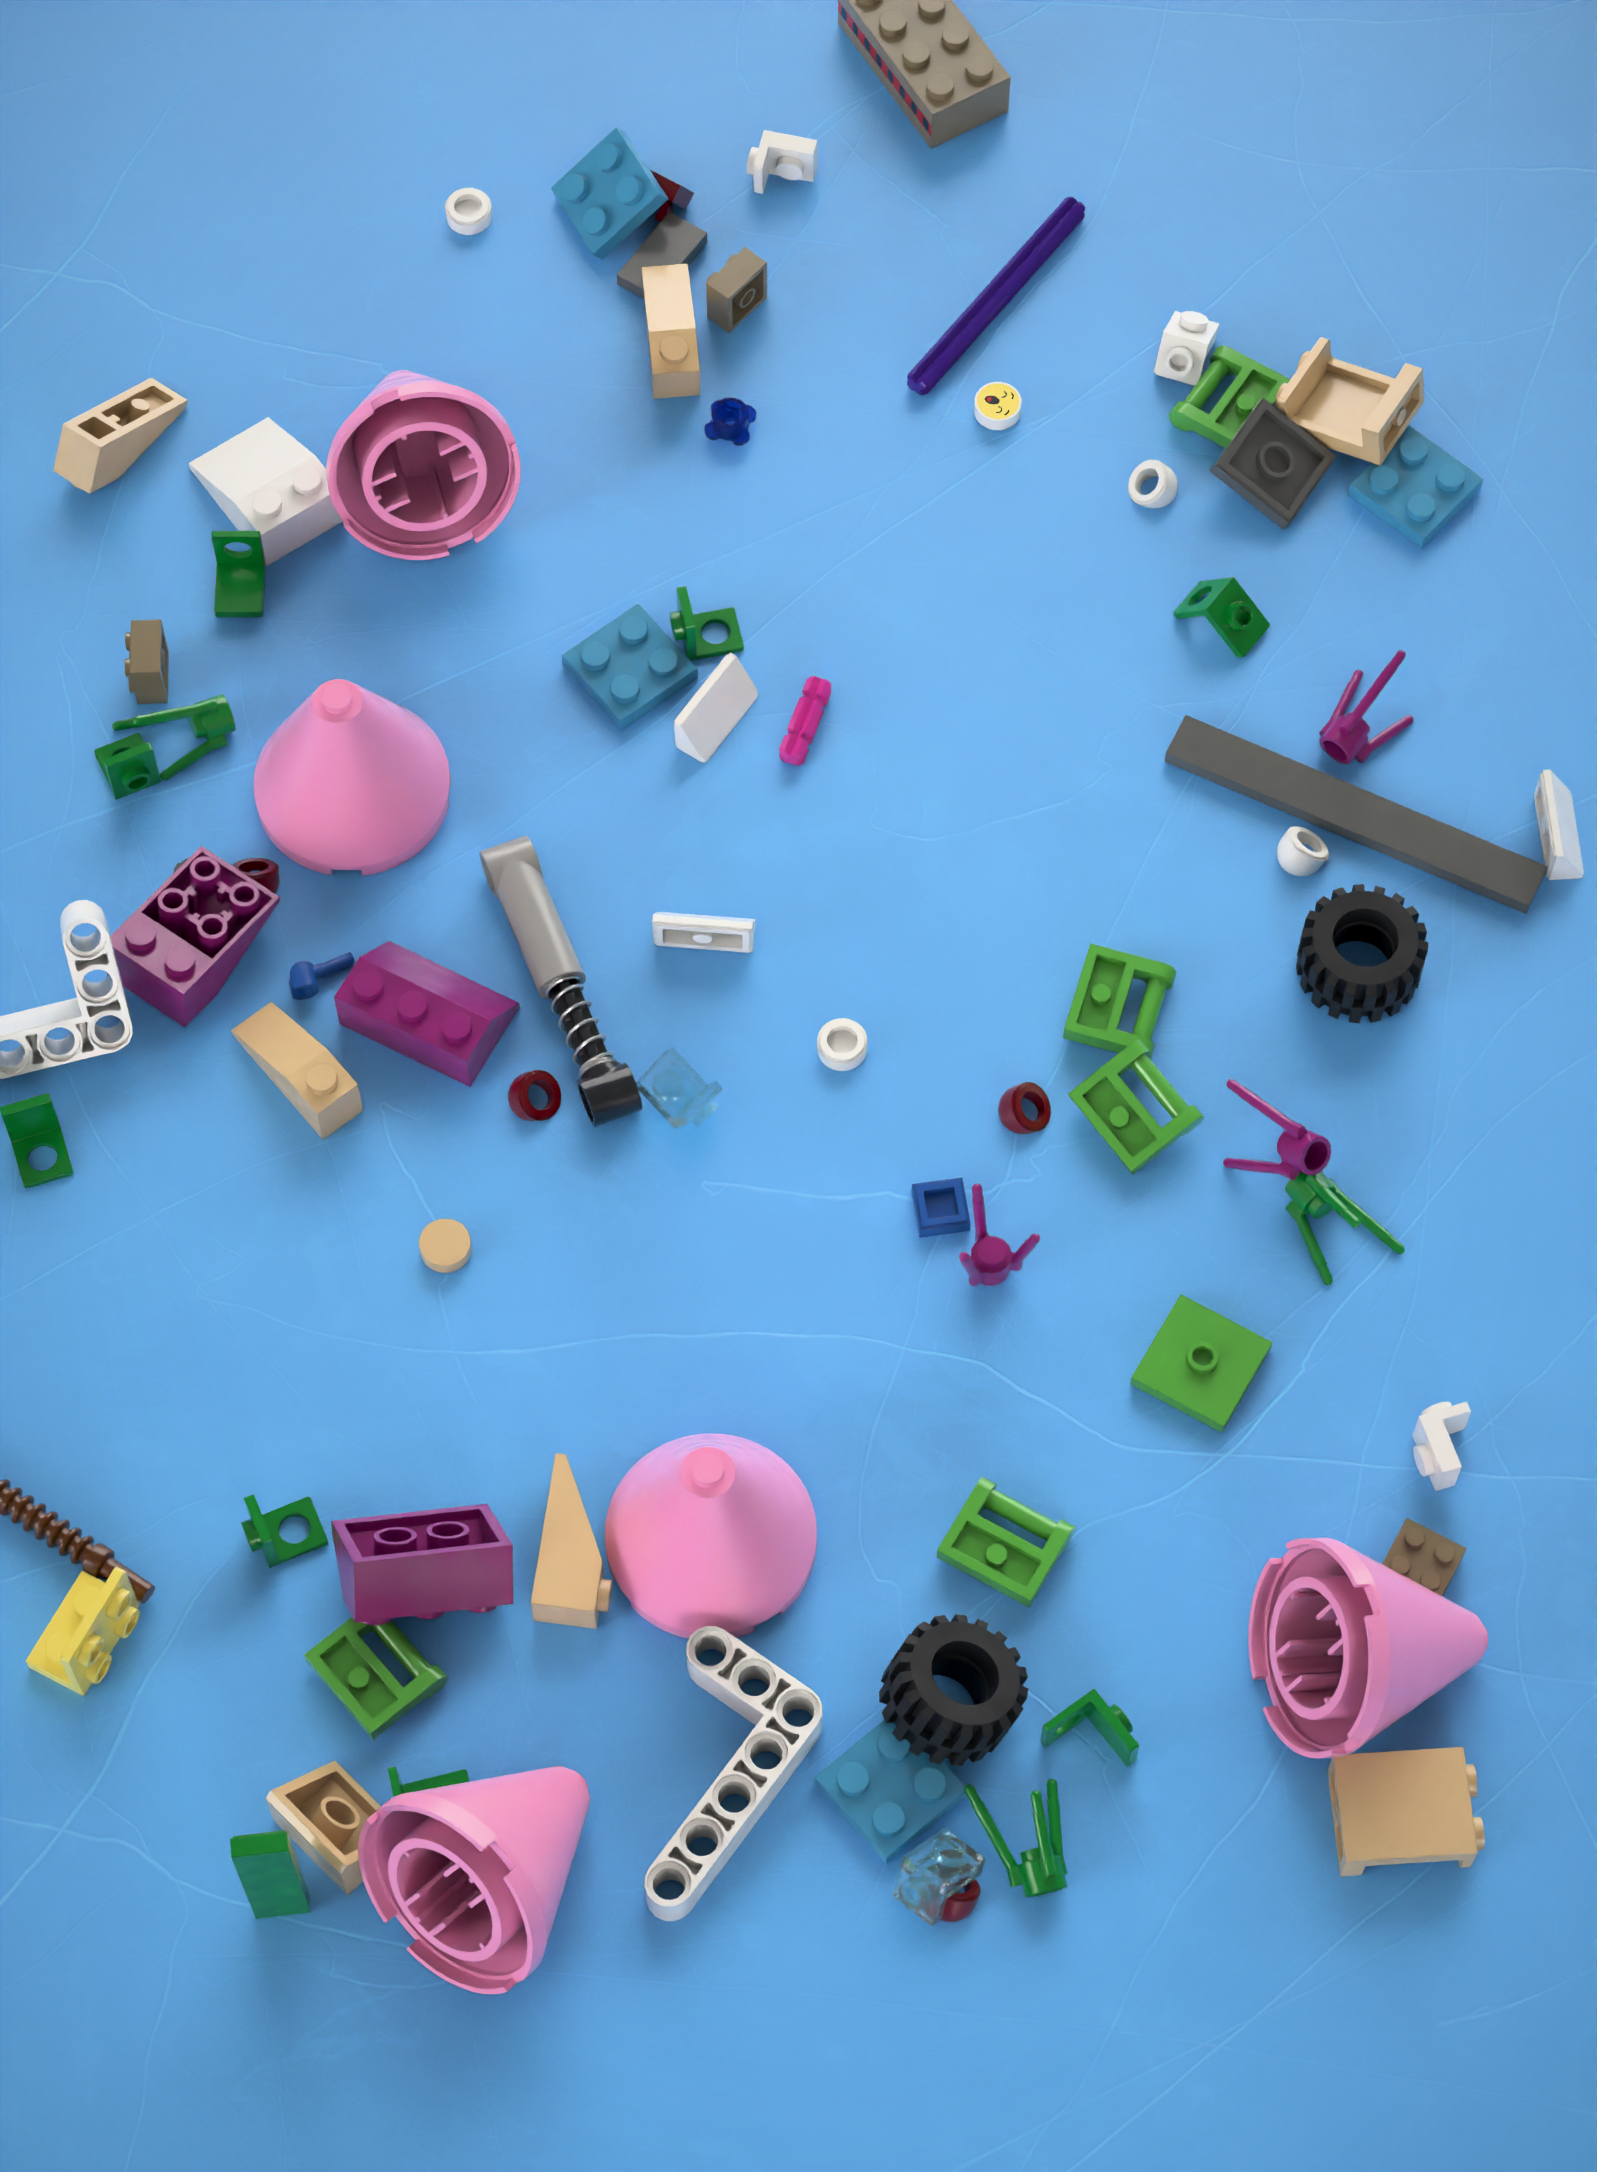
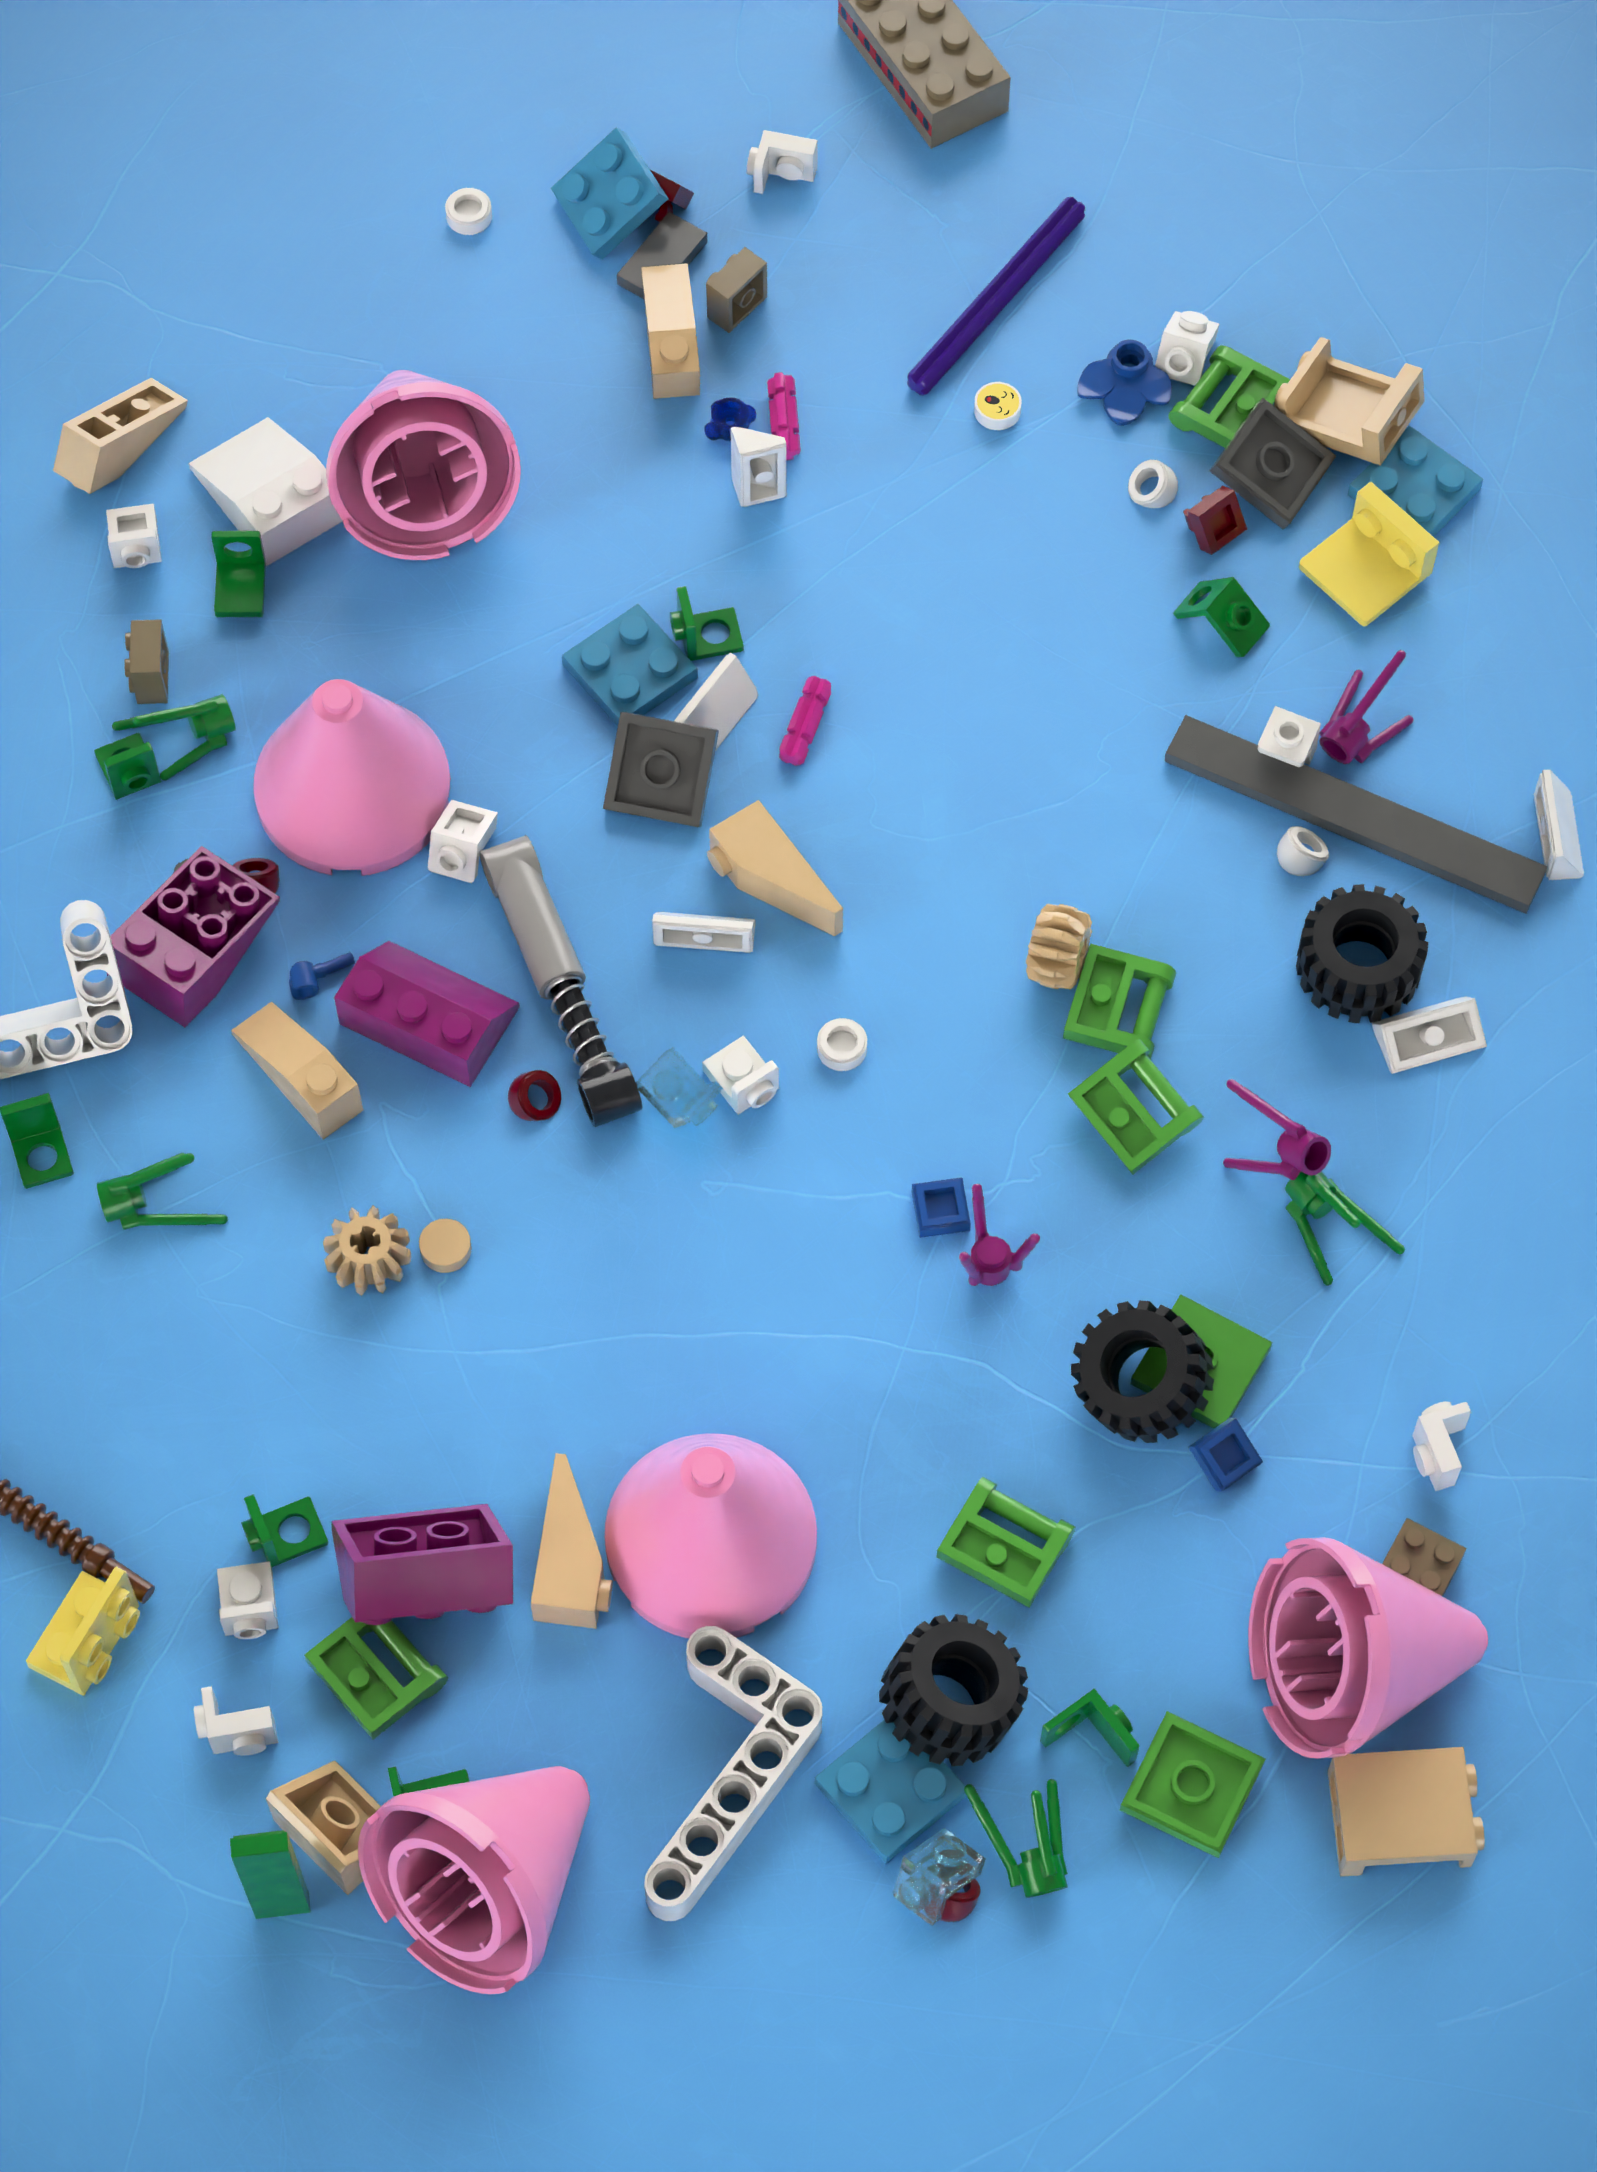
dark red piece [998,1082,1051,1134] -> none
none -> green plant [97,1153,228,1230]
none -> white bracket [106,504,162,568]
none -> white bracket [194,1686,278,1756]
none -> white bracket [217,1561,279,1639]
none -> tan gear [323,1205,411,1296]
none -> white bracket [428,800,498,883]
none -> dark grey tile [603,712,719,827]
none -> white bracket [702,1035,779,1115]
none -> tan slope [707,800,843,936]
none -> white slope [731,427,787,507]
none -> dark pink axle [767,372,801,461]
none -> tan gear [1026,904,1092,990]
none -> black tyre [1071,1300,1214,1443]
none -> blue plate [1077,339,1172,426]
none -> bright green plate [1120,1711,1266,1858]
none -> dark red tile [1183,485,1247,555]
none -> blue tile [1189,1418,1263,1491]
none -> white bracket [1257,706,1321,767]
none -> light yellow bracket [1299,482,1439,626]
none -> white slope [1372,997,1487,1074]

